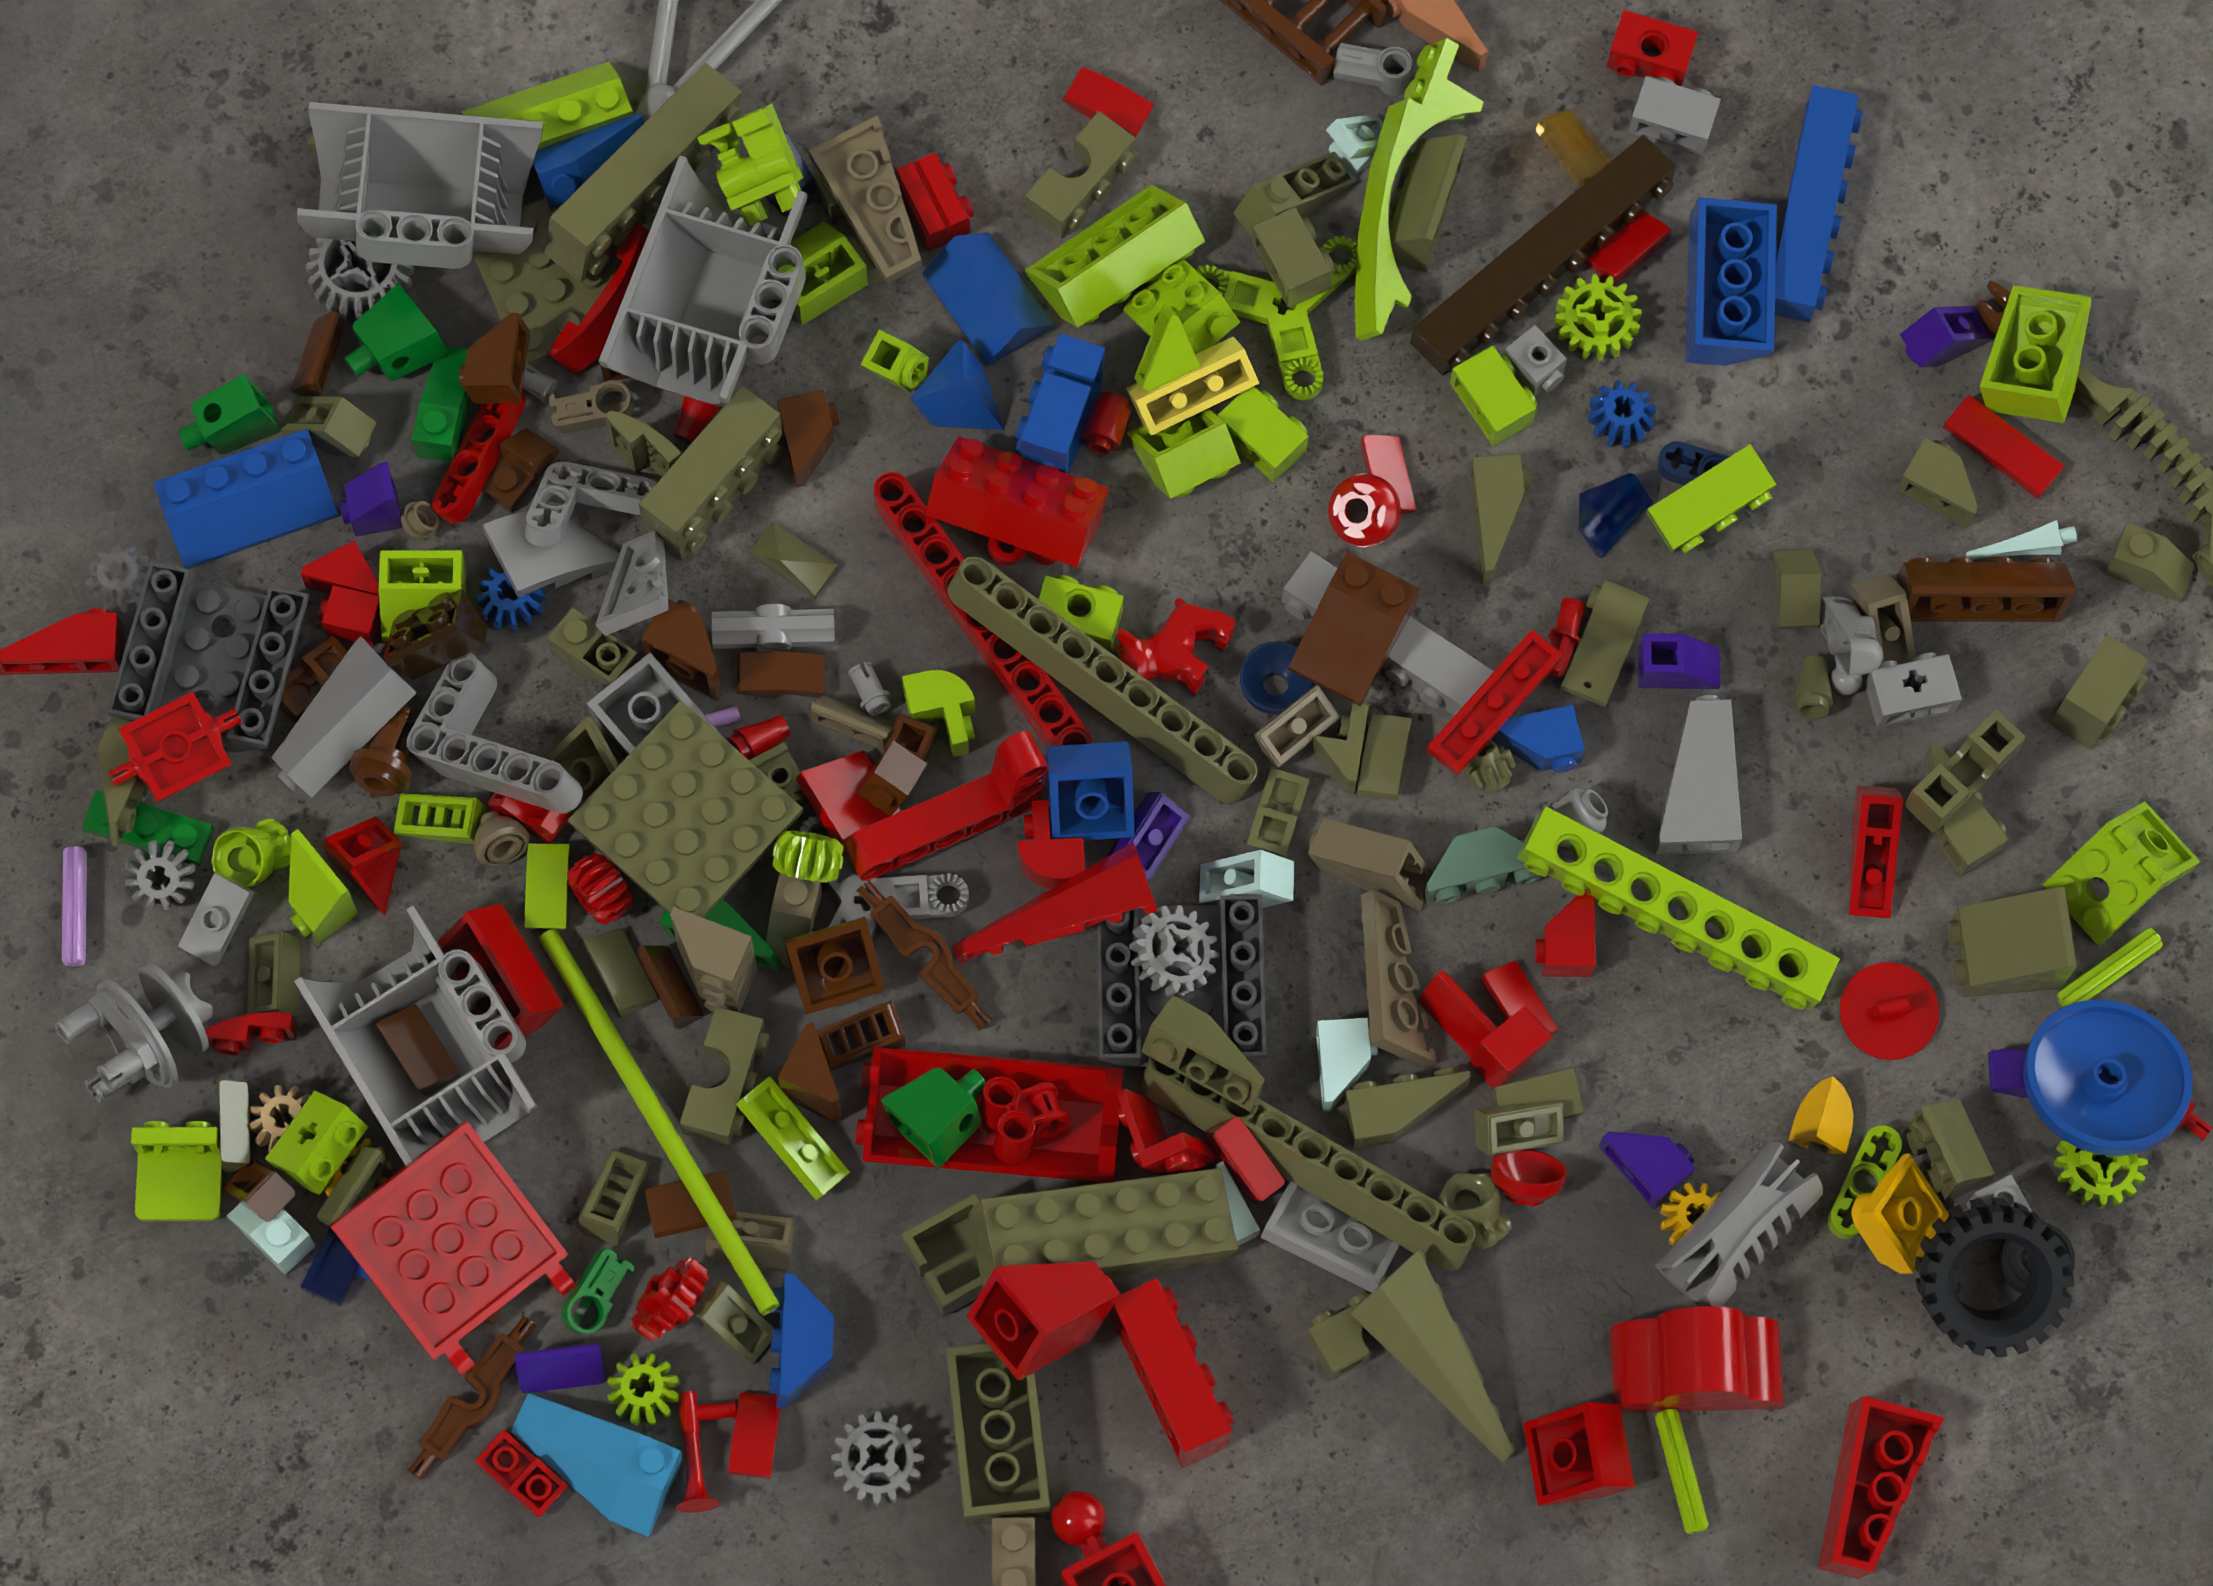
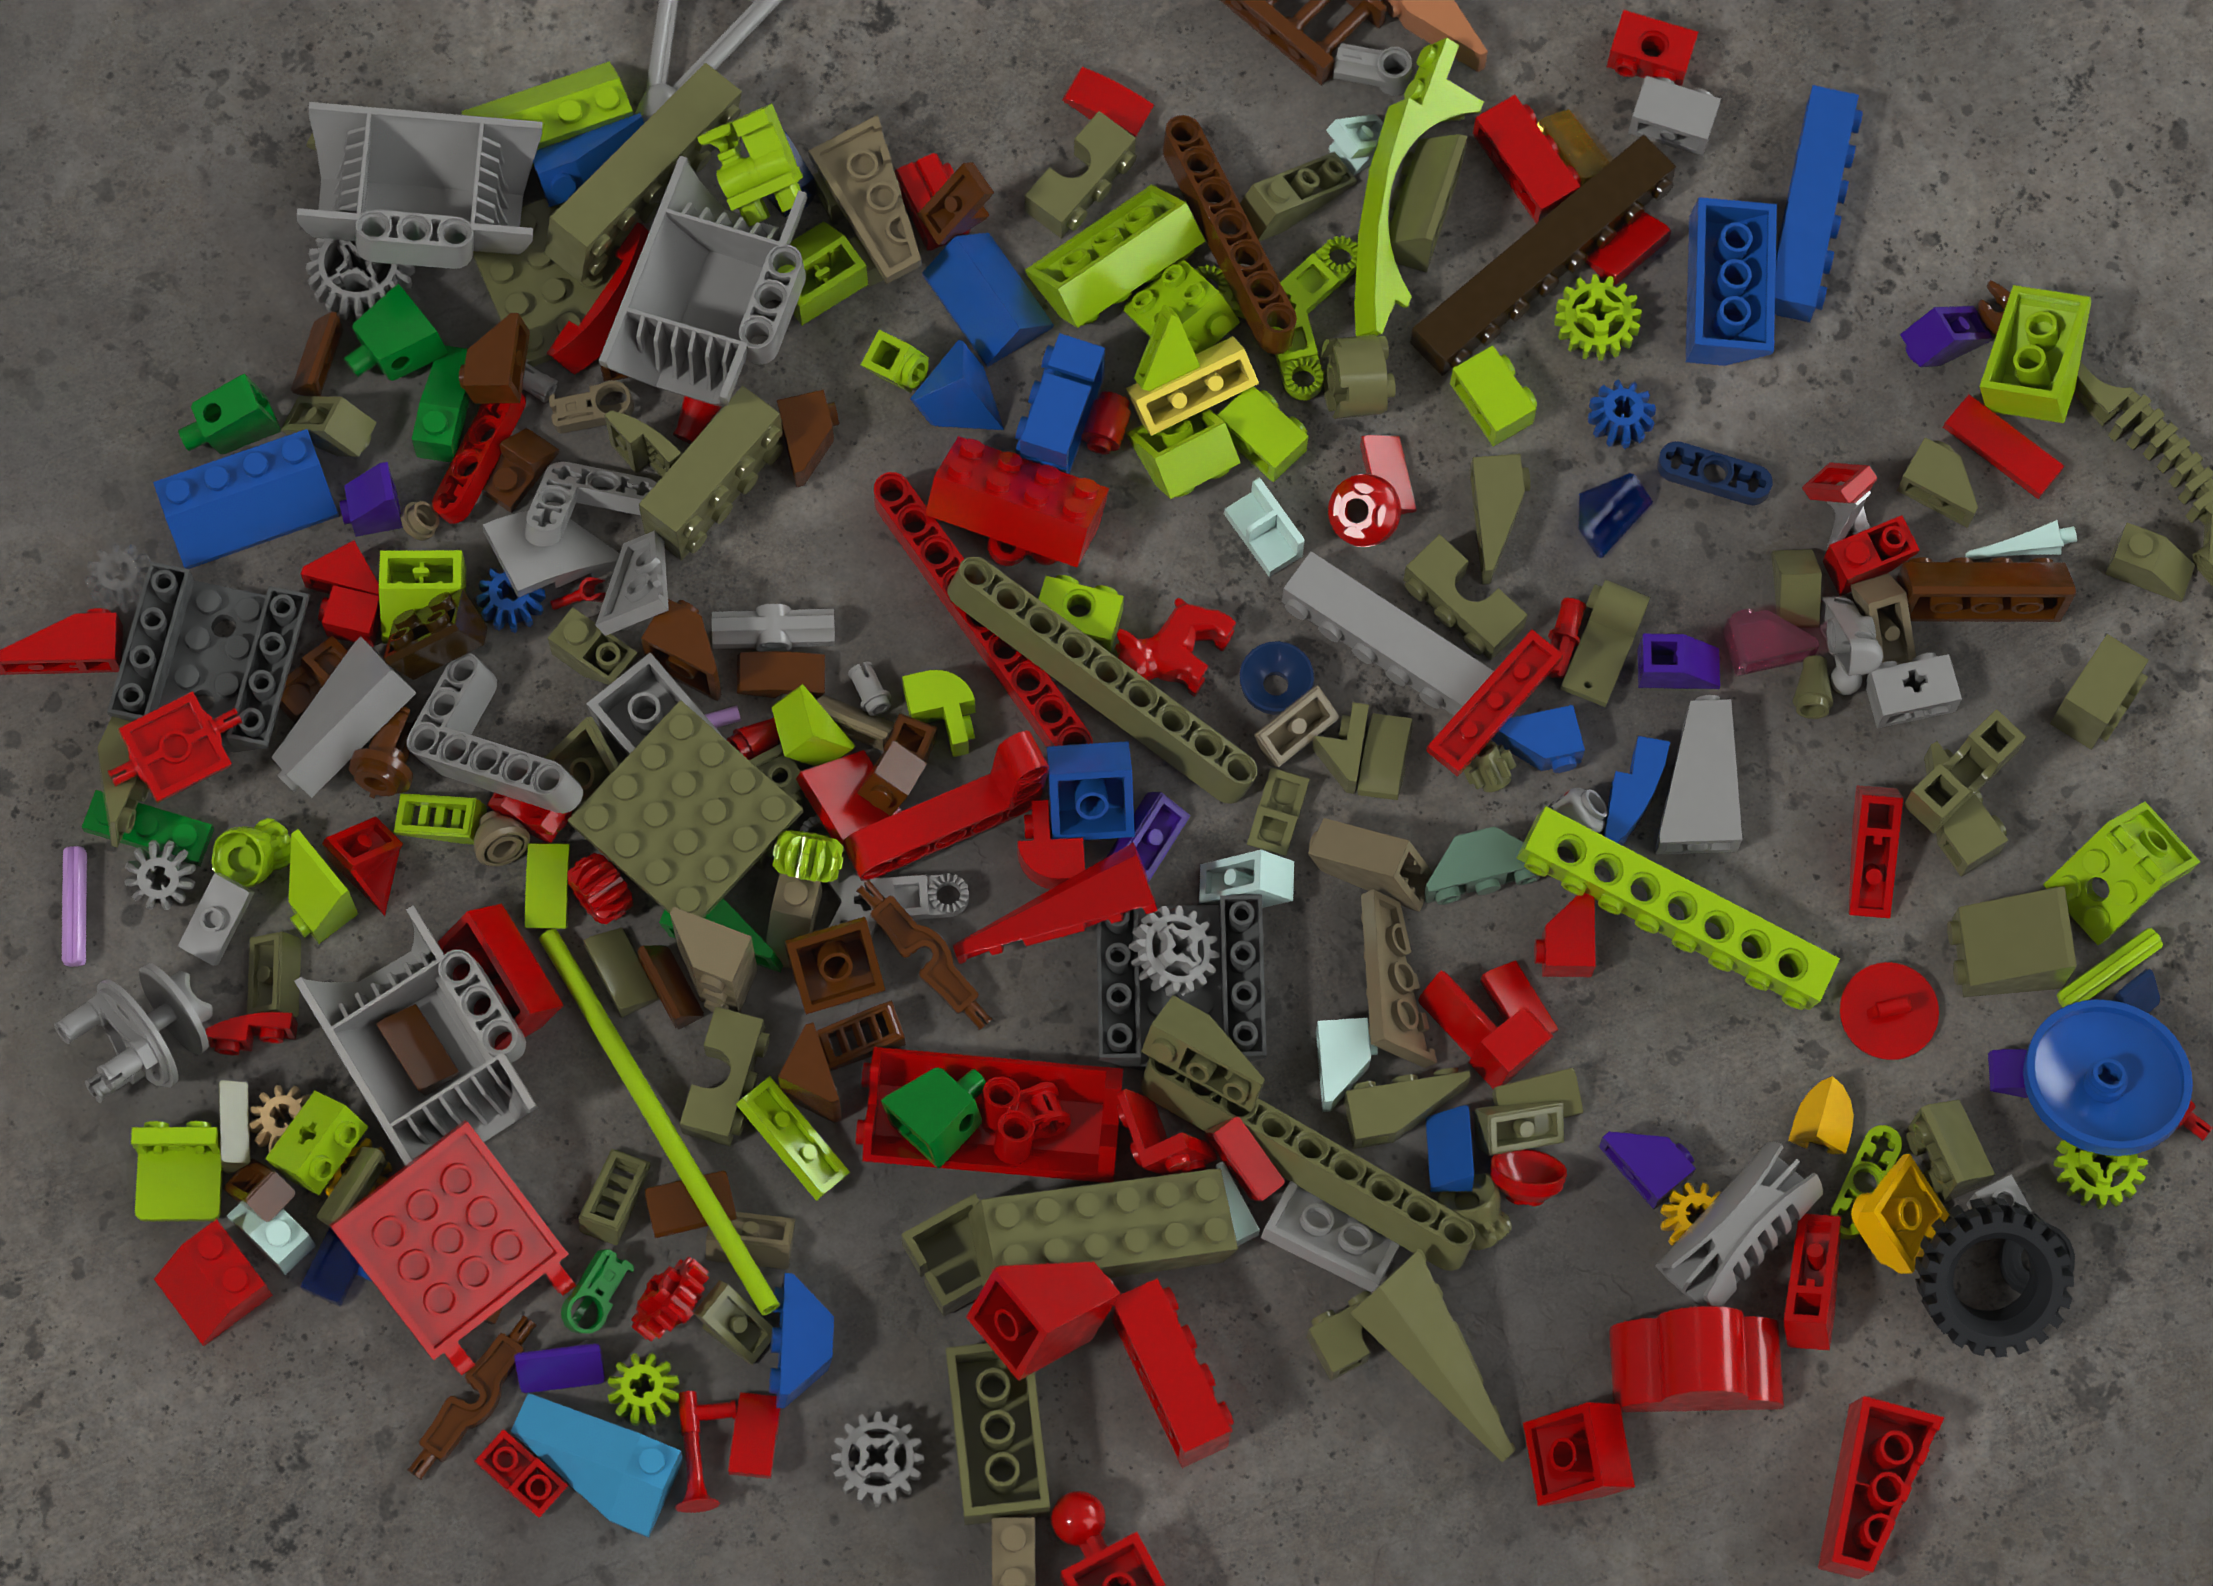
olive slope [749,522,838,598] -> none
olive brick [1252,207,1335,308] -> none
reddish brown slope [1288,552,1420,706] -> none
light grey brick [1504,325,1567,396] -> none
lime brick [1646,444,1777,554] -> none
lime axle [1655,1409,1709,1534] -> none
none -> red slope [154,1219,273,1346]
none -> red hand [550,577,606,610]
none -> lime slope [772,684,855,767]
none -> reddish brown slope [917,162,994,245]
none -> reddish brown beam [1163,115,1297,354]
none -> light aqua panel [1224,478,1305,577]
none -> olive brick [1321,334,1396,419]
none -> olive arch [1403,534,1528,661]
none -> blue slope [1425,1105,1474,1192]
none -> red brick [1473,95,1581,224]
none -> blue slope [1603,736,1670,846]
none -> clear pink slope [1723,609,1819,676]
none -> red slope [1784,1214,1842,1351]
none -> red piece [1802,462,1877,547]
none -> red slope [1822,515,1920,596]
none -> dark blue slope [2111,969,2160,1013]

